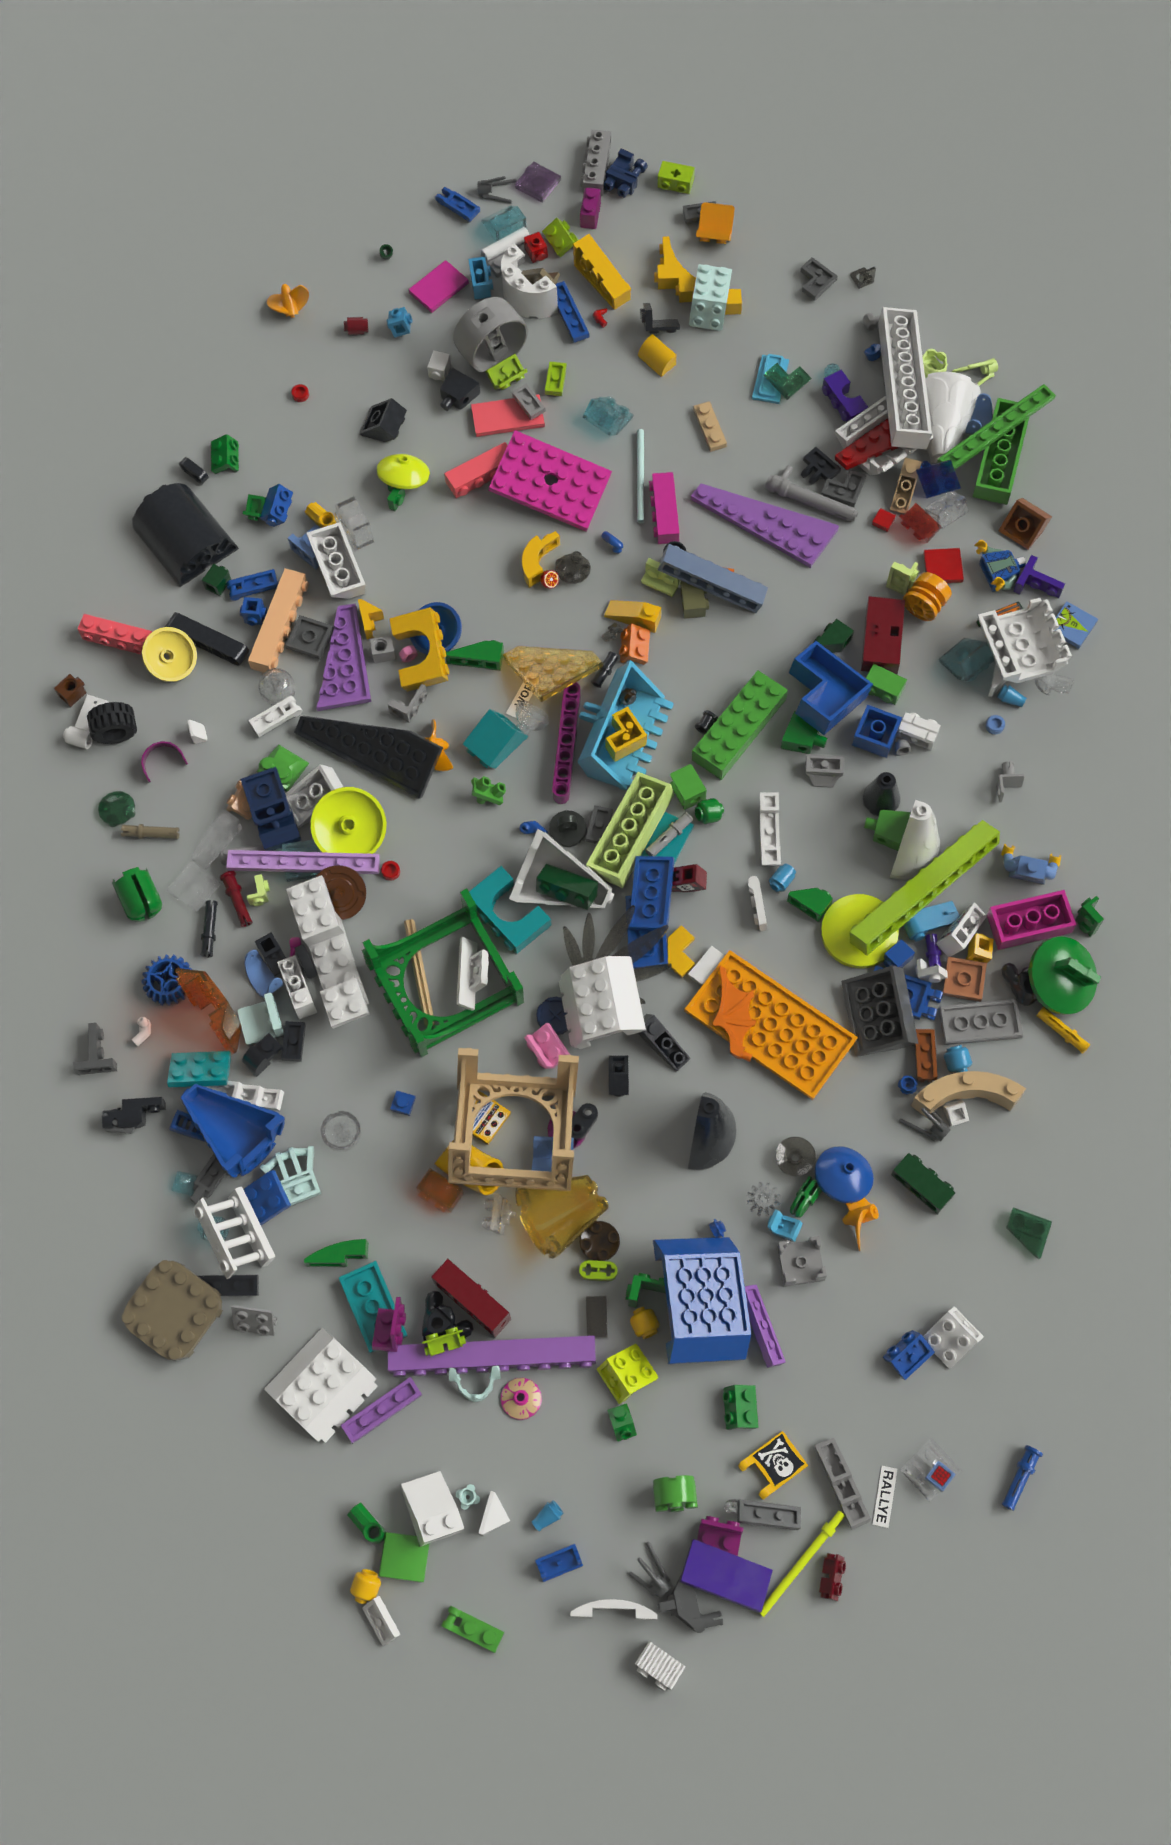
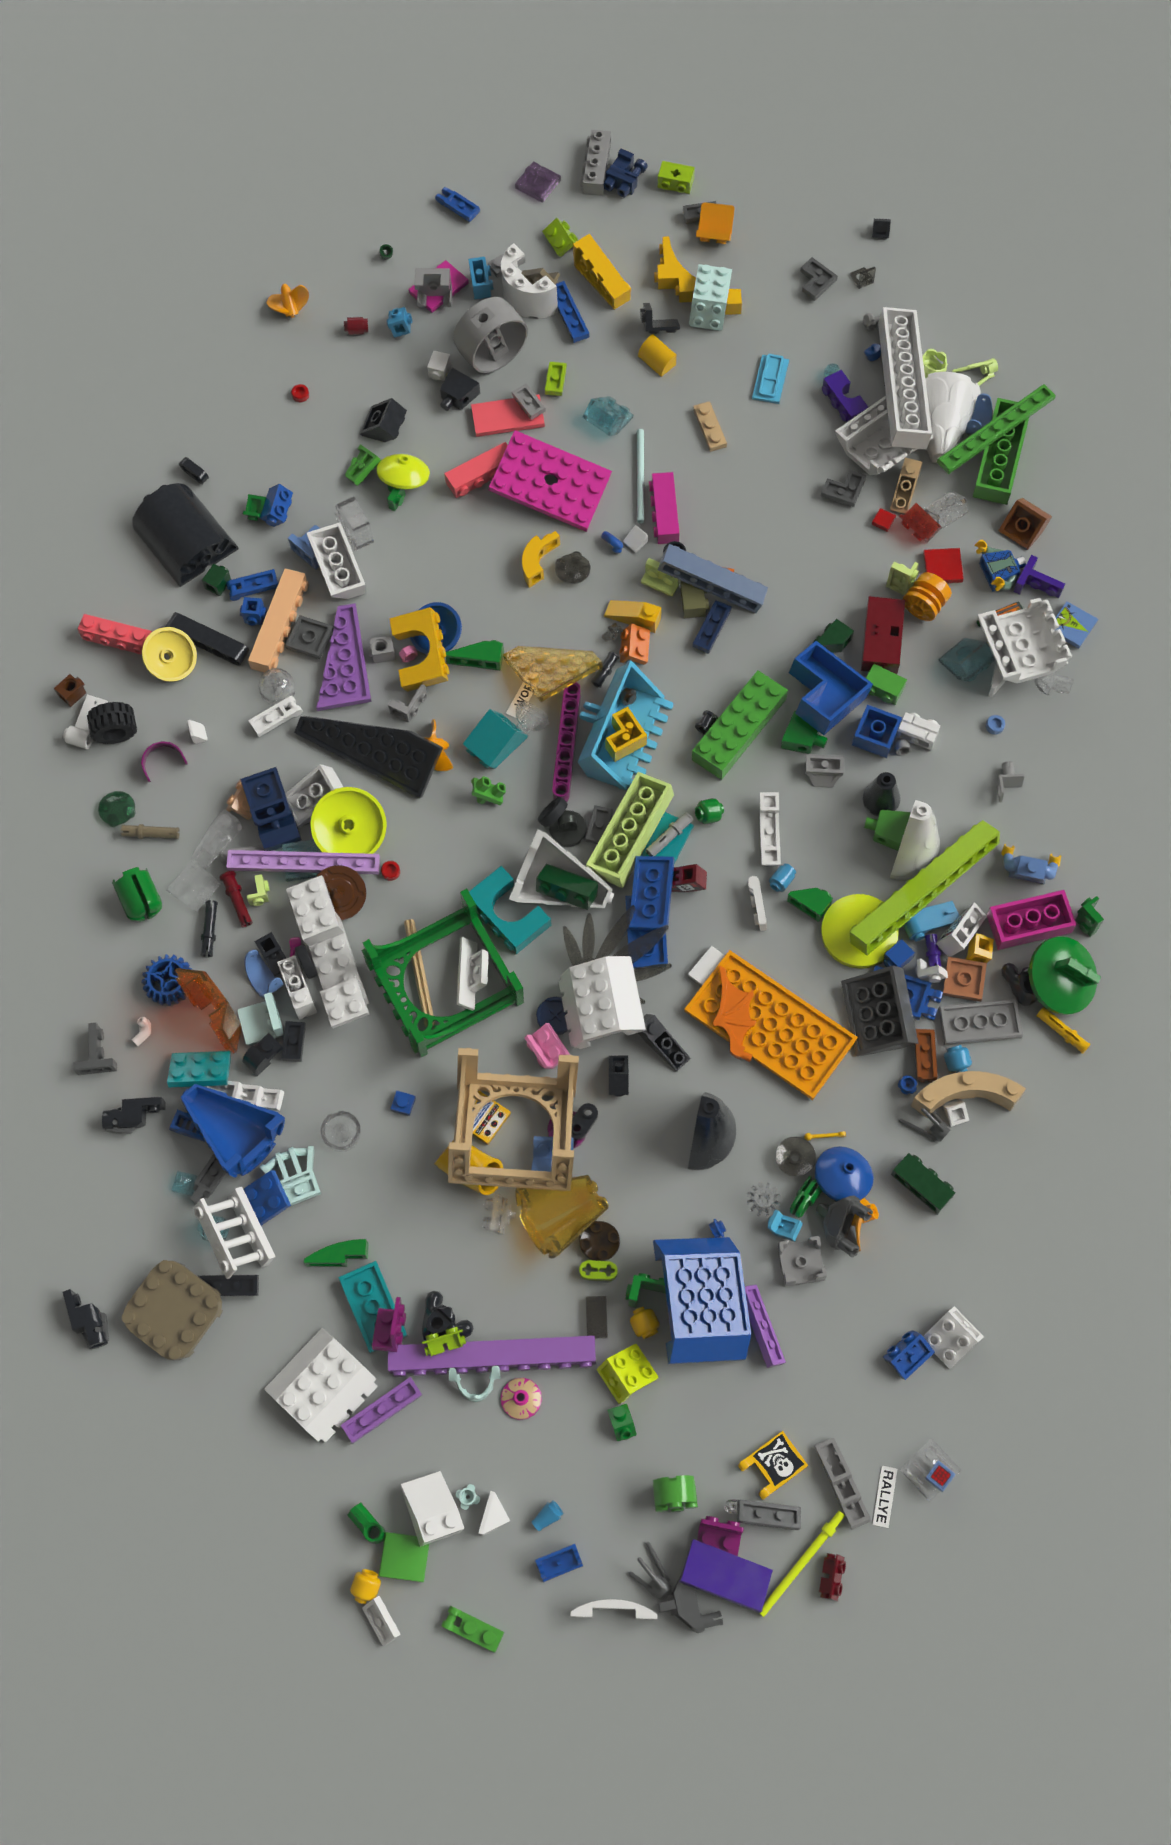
green bracket [211,434,239,474] -> none
light grey hinge [231,1305,277,1336] -> none
bright green slope [256,745,309,792] -> none
yellow piece [305,502,337,528] -> none
yellow slope [358,599,384,639] -> none
clear orange brick [416,1168,464,1213] -> none
dark red brick [431,1259,512,1338] -> none
dark grey plant [477,176,517,203] -> none
clear light blue slope [481,206,527,242] -> none
white piece [481,227,530,262] -> none
lime bracket [485,353,528,390] -> none
blue arm [519,821,548,834] -> none
red brick [524,232,548,263] -> none
red tile [541,570,559,588] -> none
magenta brick [580,188,601,229] -> none
red animal [593,308,608,328] -> none
white brick [635,1641,686,1691] -> none
yellow tile [668,925,695,978] -> none
bright green piece [670,764,707,810] -> none
medium lavender wing [691,483,839,568] -> none
green bracket [723,1385,759,1430] -> none
clear green plate [764,363,812,400] -> none
light grey cylinder [765,465,858,522] -> none
black hinge [800,447,841,485] -> none
red wing [835,418,898,470] -> none
clear blue hinge [916,459,961,498] -> none
dark azure cone [997,684,1027,707] -> none
blue pin [1002,1445,1043,1511] -> none
clear green wing [1006,1207,1052,1259] -> none
none -> black plate [63,1289,109,1349]
none -> bright green wing [345,444,381,486]
none -> light grey panel [414,268,453,307]
none -> black tyre [538,797,568,827]
none -> white slope [623,525,648,553]
none -> dark blue plate [692,600,732,654]
none -> yellow hinge [804,1131,846,1141]
none -> dark grey connector [816,1195,873,1258]
none -> black tile [872,218,891,238]

